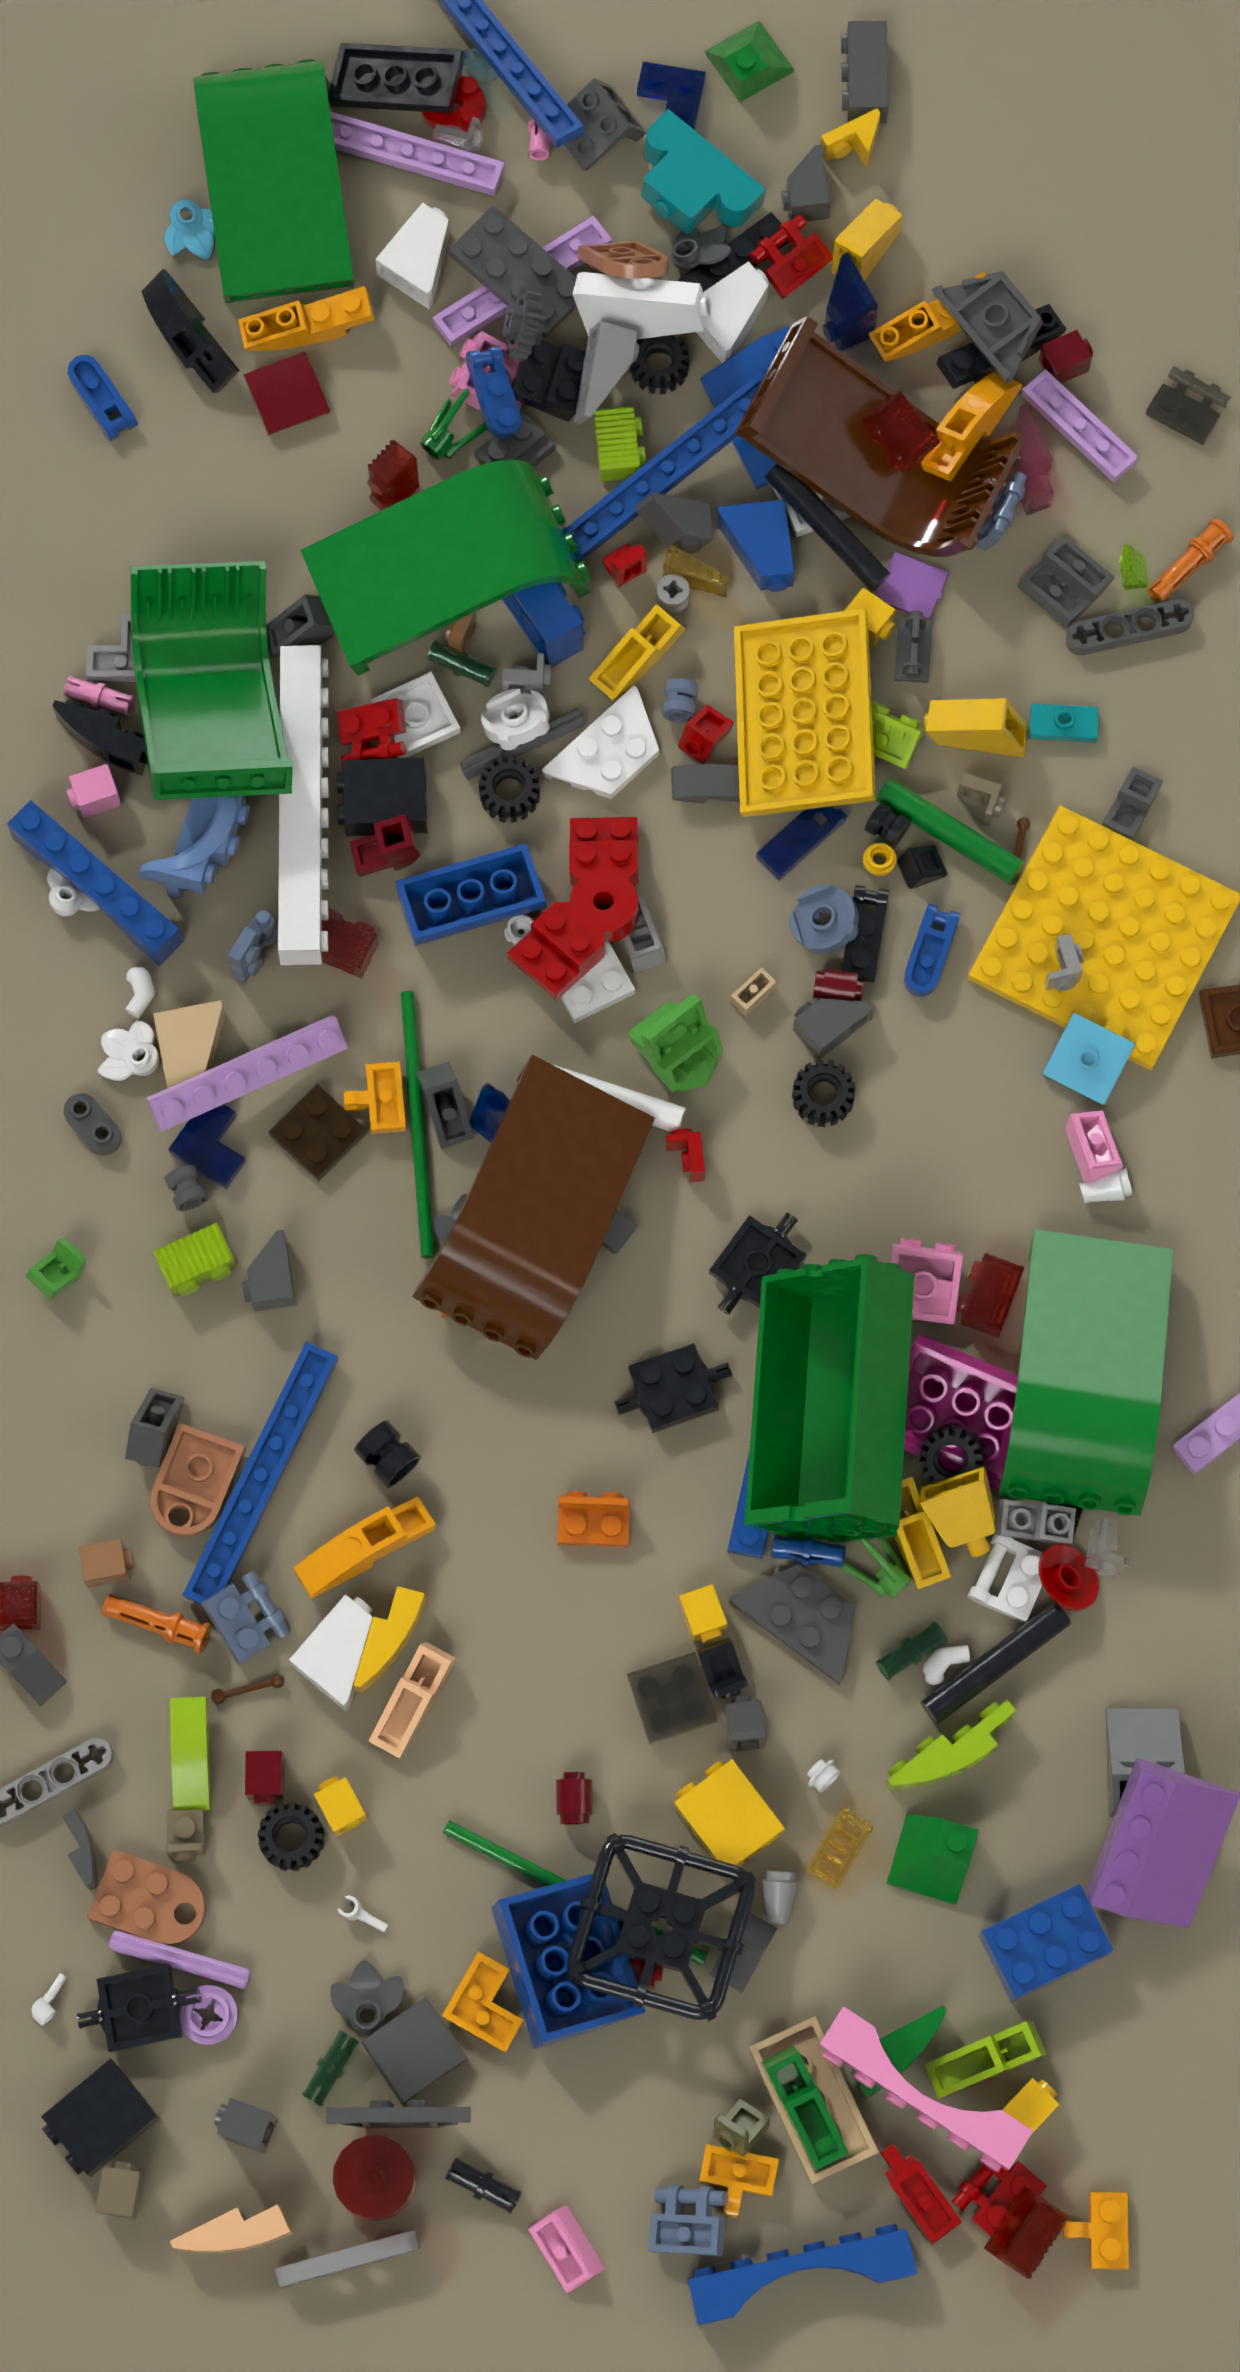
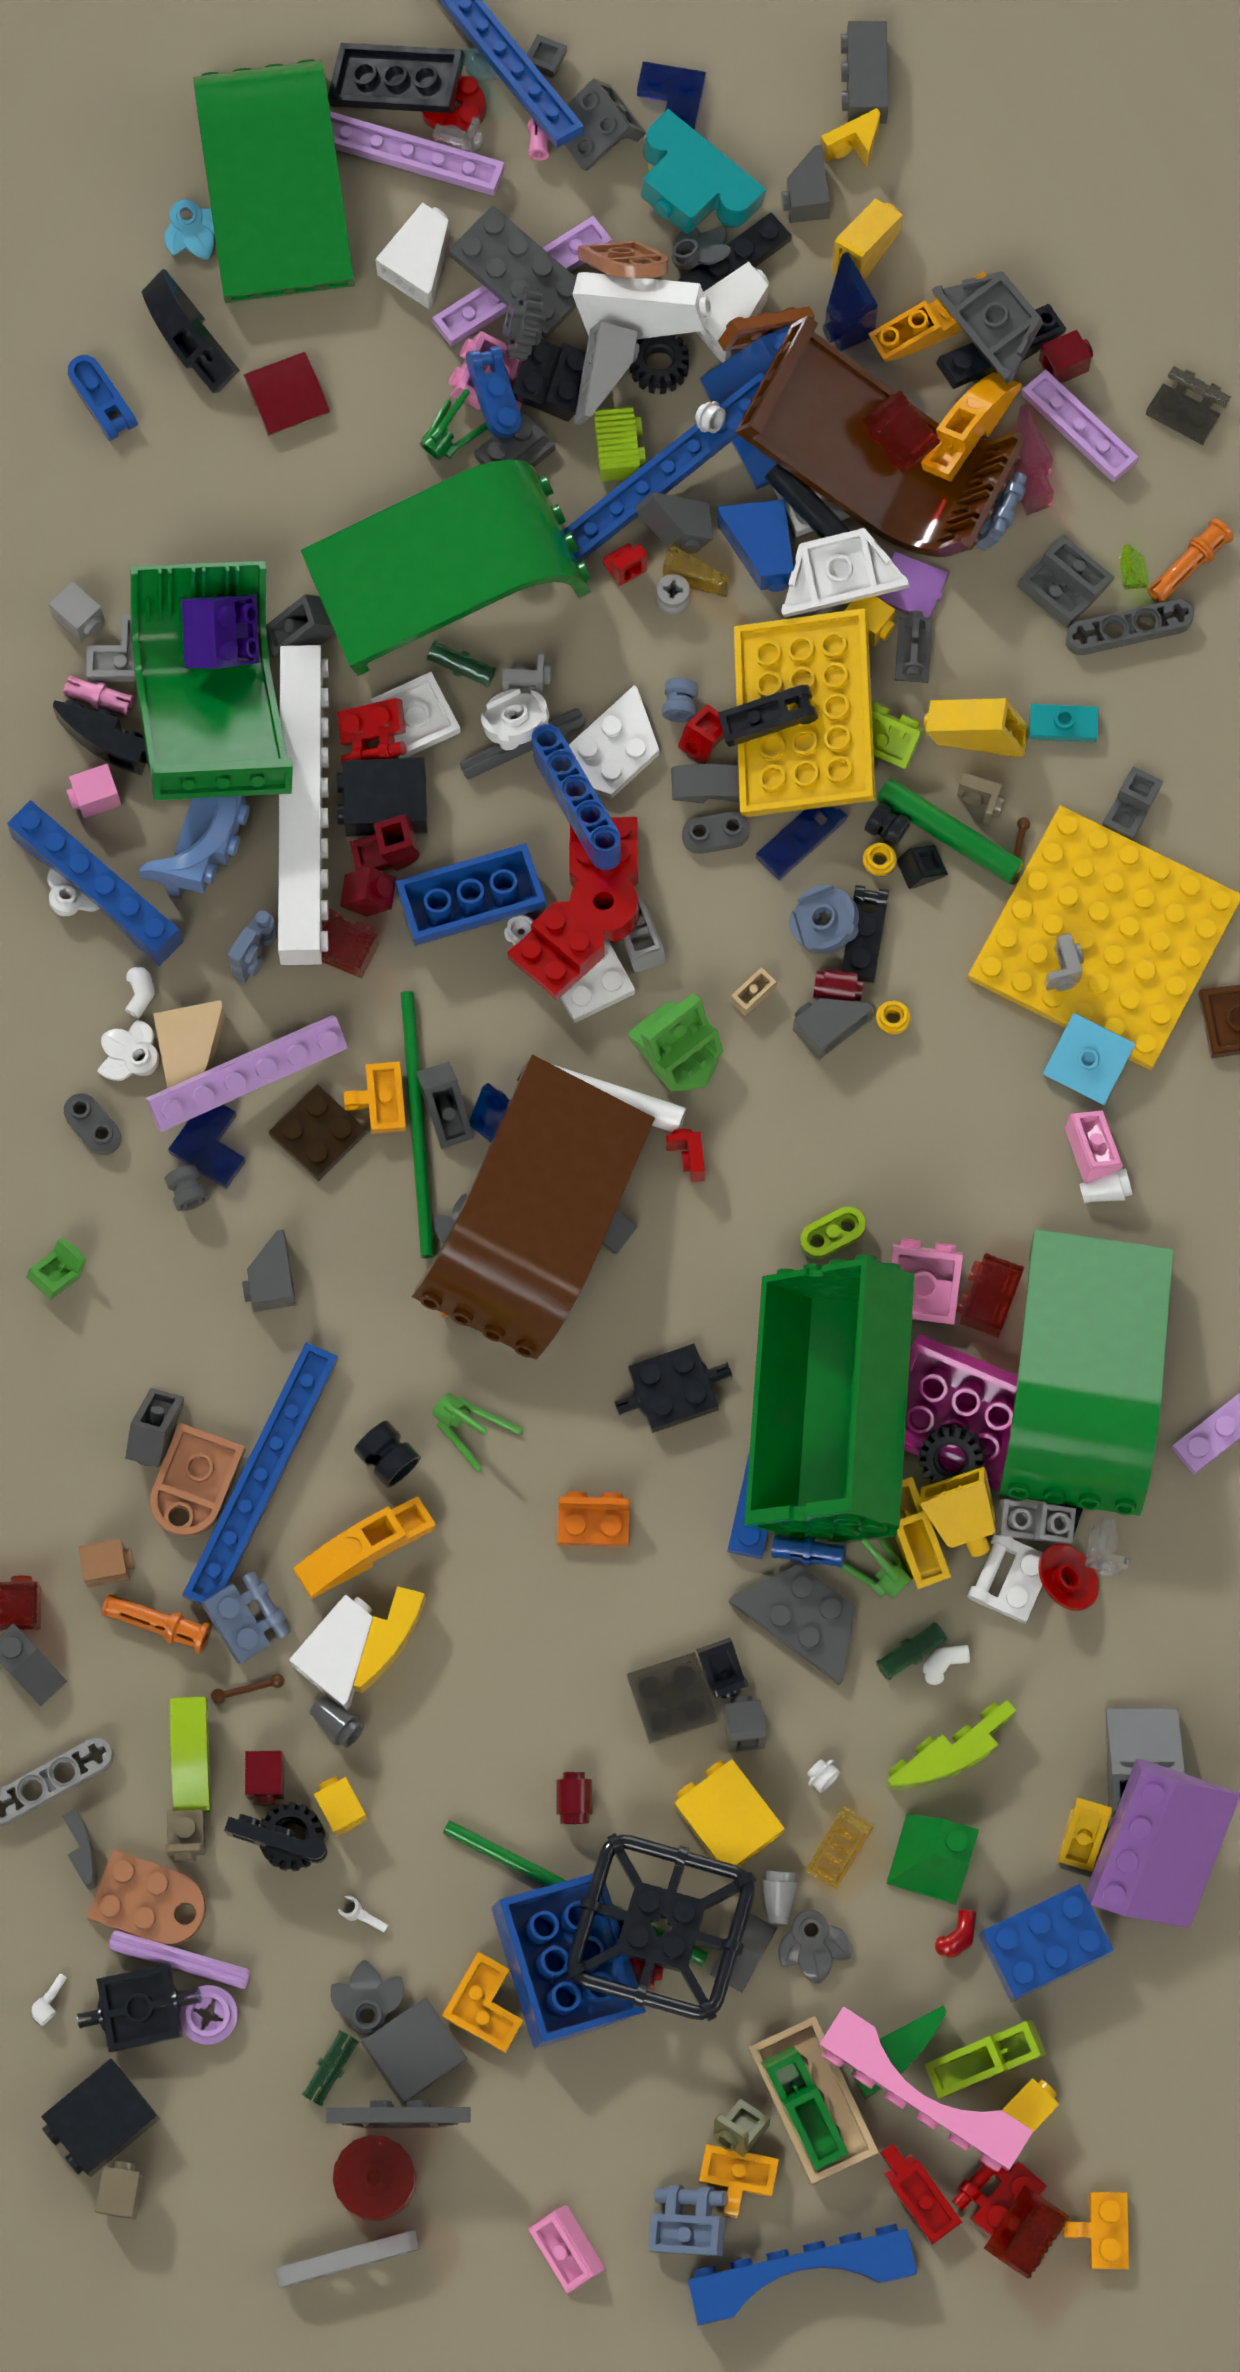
lime brick [153,1223,236,1296] -> none
light nougat slope [170,2204,293,2253] -> none
dark grey brick [214,2098,278,2154] -> none
light orange slope [238,286,375,351] -> none
clear red brick [367,440,420,510] -> none
light nougat slope [369,1641,457,1758] -> none
medium nougat bracket [445,612,477,657] -> none
black pin [445,2157,522,2214] -> none
black tyre [479,756,540,823] -> none
blue brick [502,582,585,668] -> none
yellow slope [588,604,686,701] -> none
yellow brick [679,1584,727,1644] -> none
green slope [705,21,794,102] -> none
black plate [709,1212,807,1315] -> none
red plate [749,215,833,299] -> none
black tyre [792,1059,855,1127] -> none
blue plate [904,903,961,997] -> none
black piece [920,1601,1071,1725] -> none
none -> light grey brick [49,581,105,642]
none -> dark purple slope [182,595,259,669]
none -> black plate [224,1814,328,1864]
none -> dark grey cone [310,1697,364,1748]
none -> dark red brick [340,867,396,917]
none -> bright green plant [432,1392,523,1471]
none -> dark grey plate [527,34,567,78]
none -> blue beam [531,724,622,870]
none -> dark grey plate [682,812,750,854]
none -> white plate [695,401,726,433]
none -> dark orange plate [718,306,815,351]
none -> black plate [718,685,818,747]
none -> dark grey plate [778,1910,852,1984]
none -> white wing [781,528,910,618]
none -> lime plate [800,1206,866,1260]
none -> yellow plate [876,1000,910,1035]
none -> red arm [935,1910,976,1958]
none -> yellow slope [1057,1797,1112,1872]

